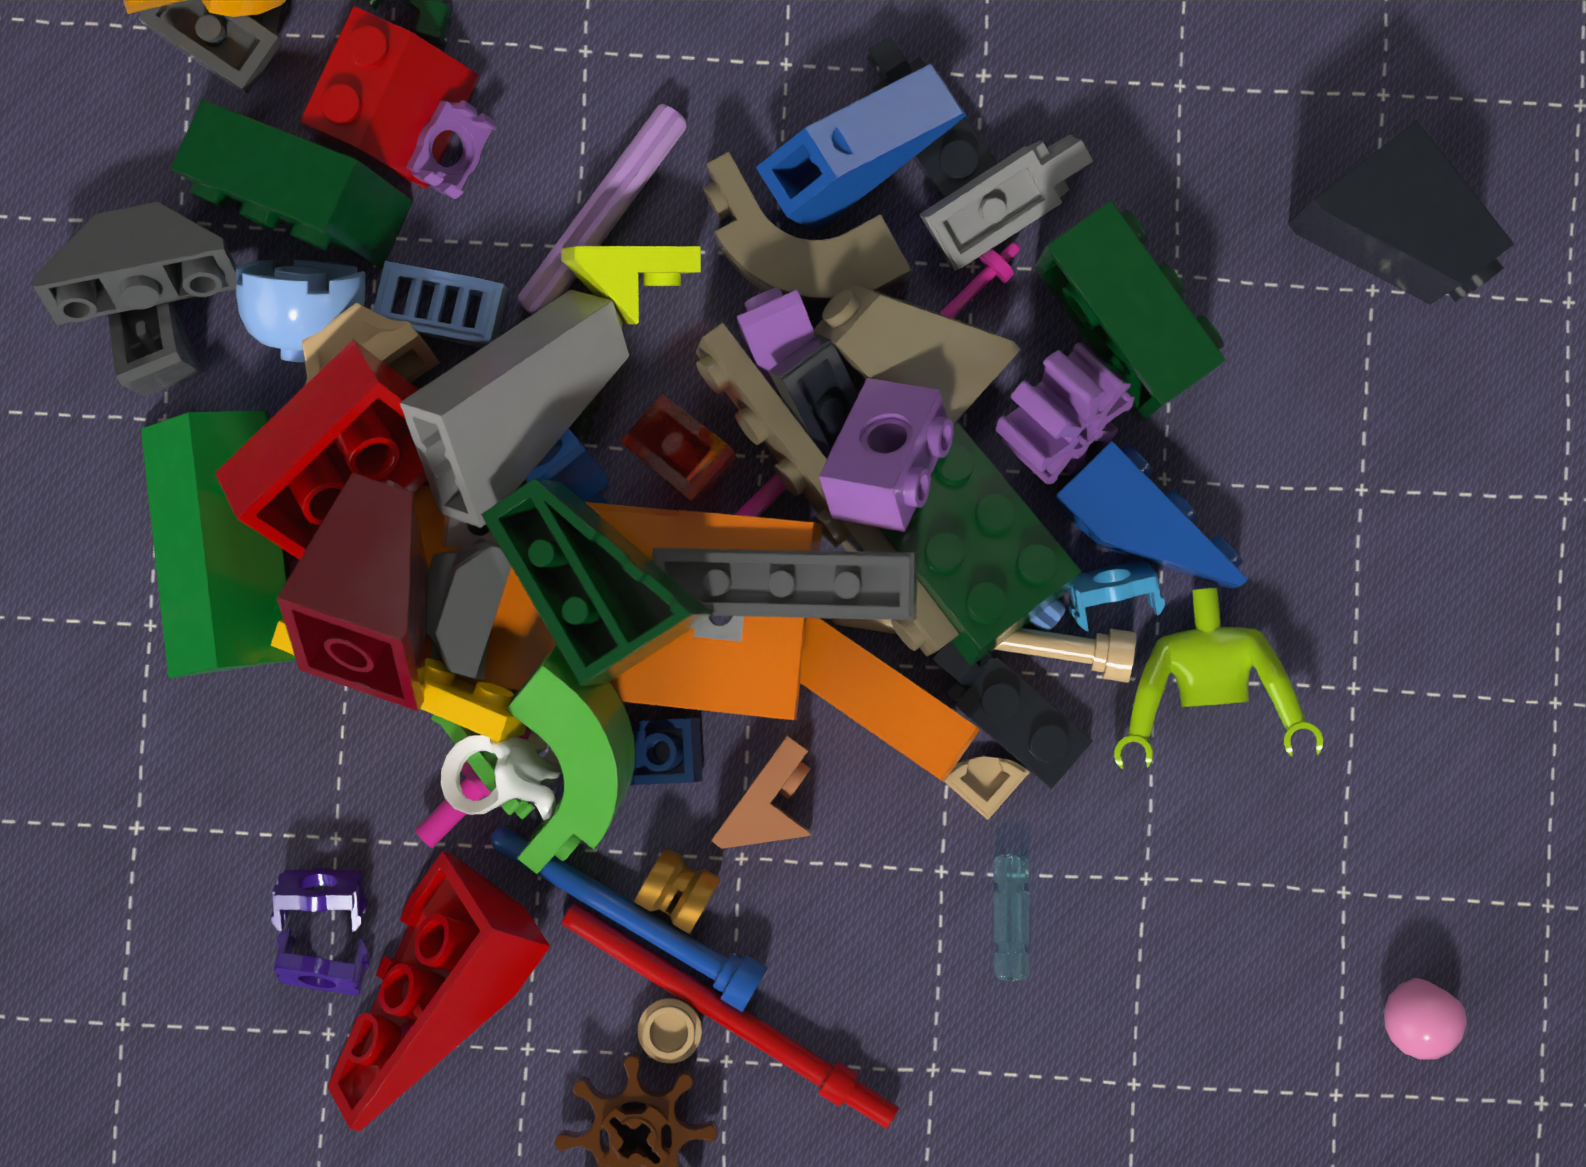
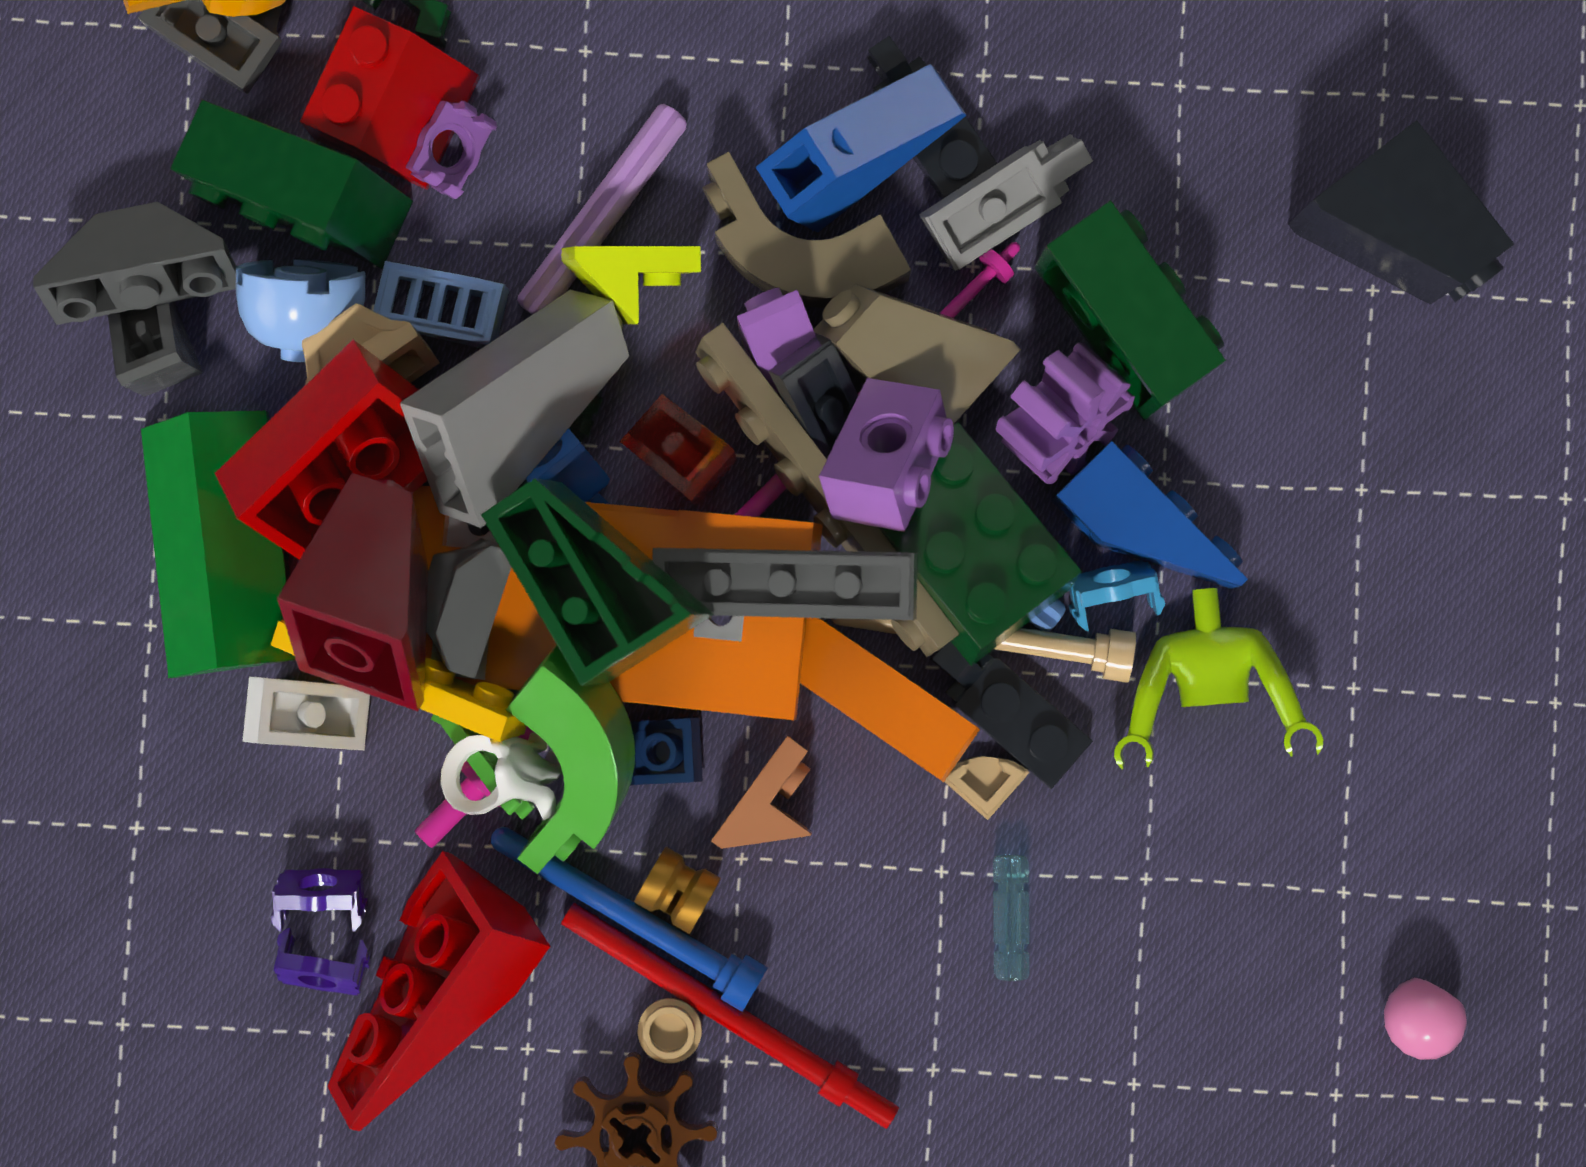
none -> white slope [243,676,370,751]

